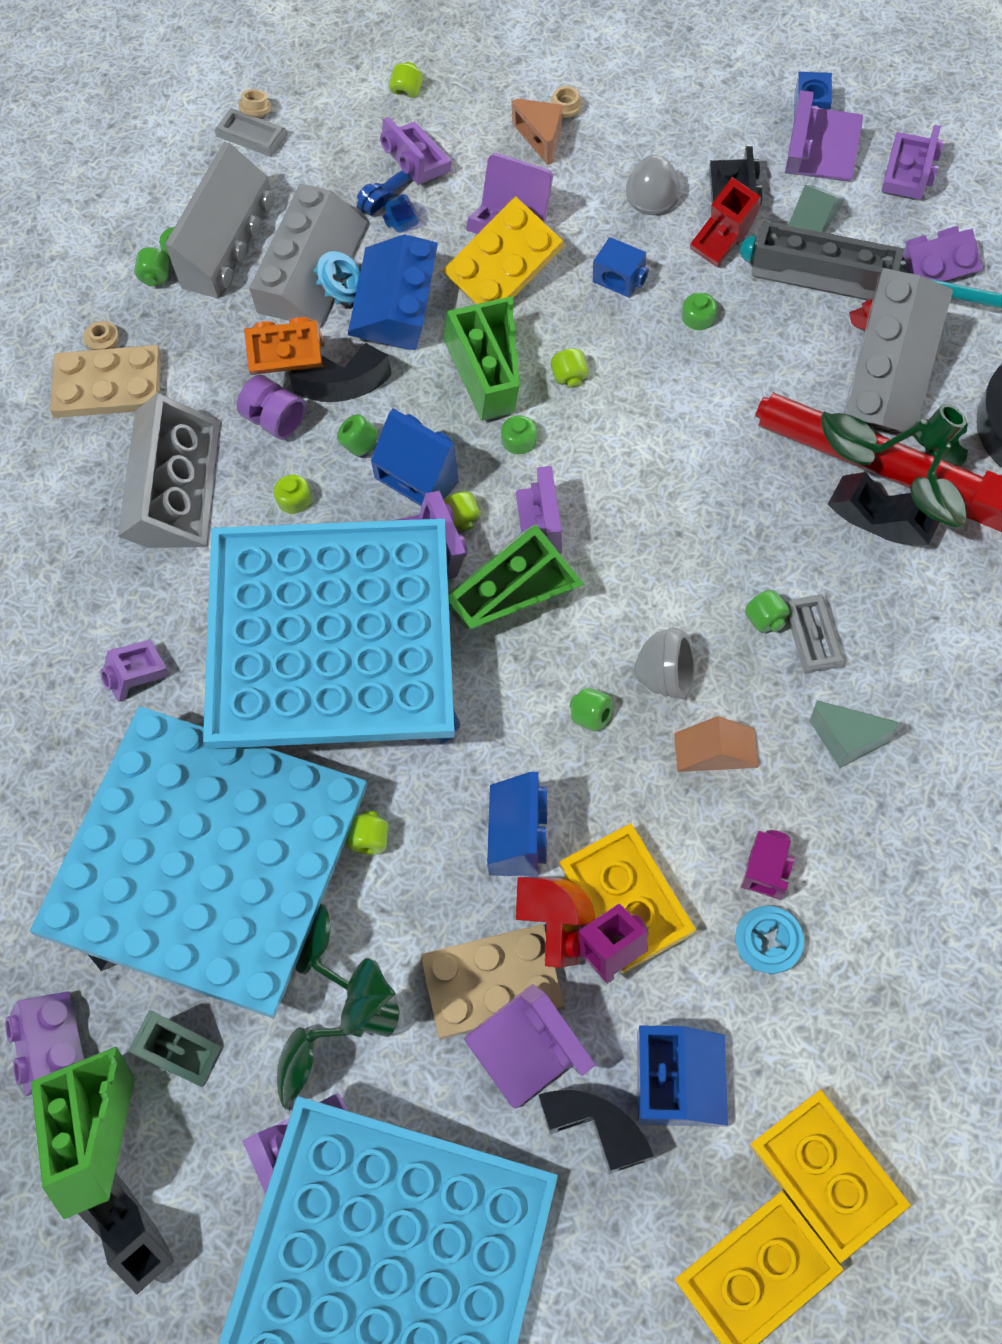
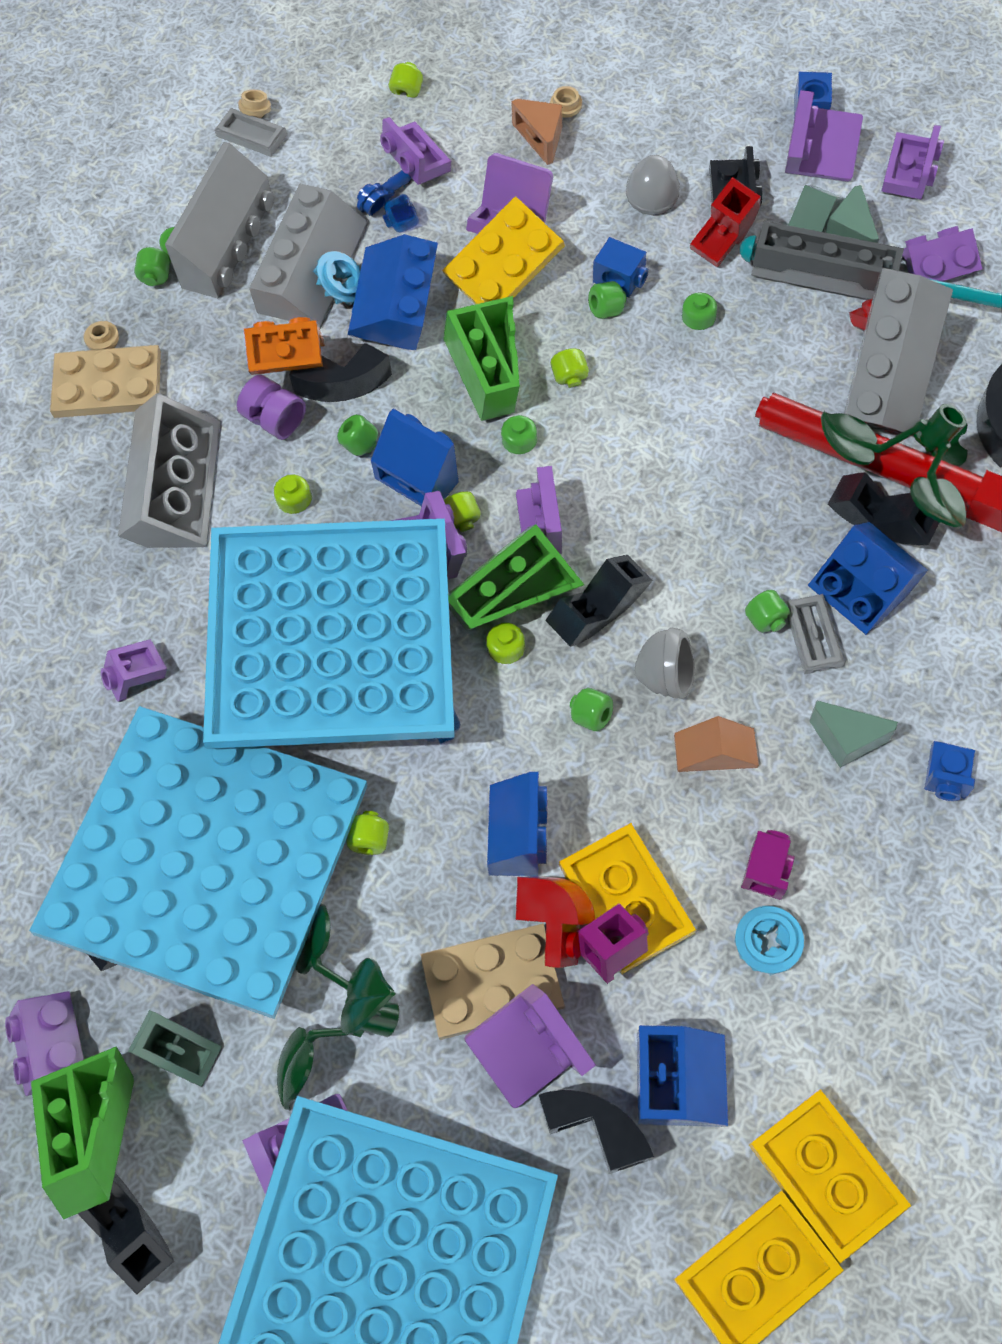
none -> lime piece [487,623,525,664]
none -> black brick [545,554,653,647]
none -> bright green piece [588,281,627,319]
none -> blue slope [808,522,928,635]
none -> sand green slope [826,185,879,243]
none -> blue bracket [924,741,975,801]

